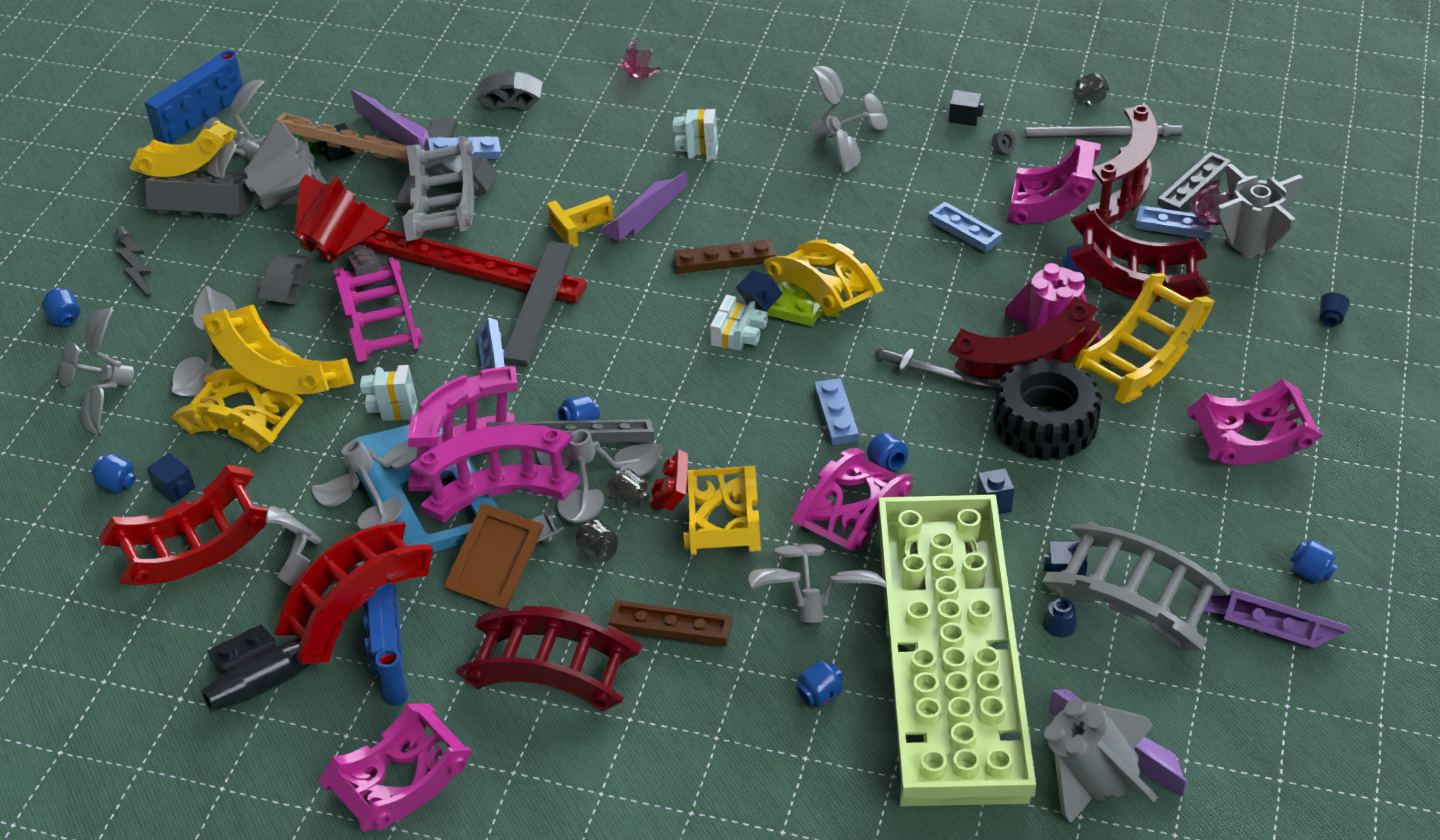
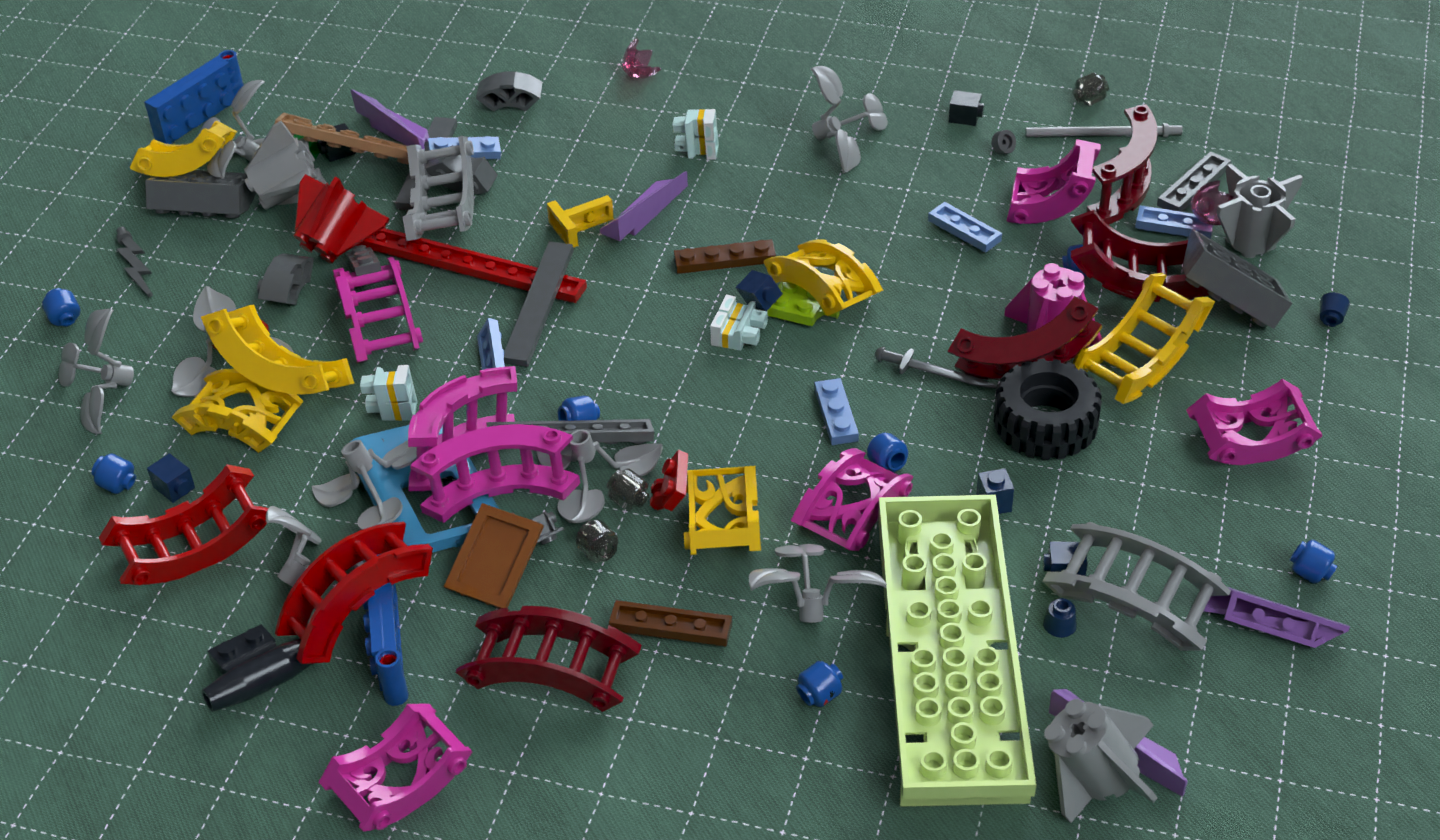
none -> dark grey slope [1182,229,1293,329]

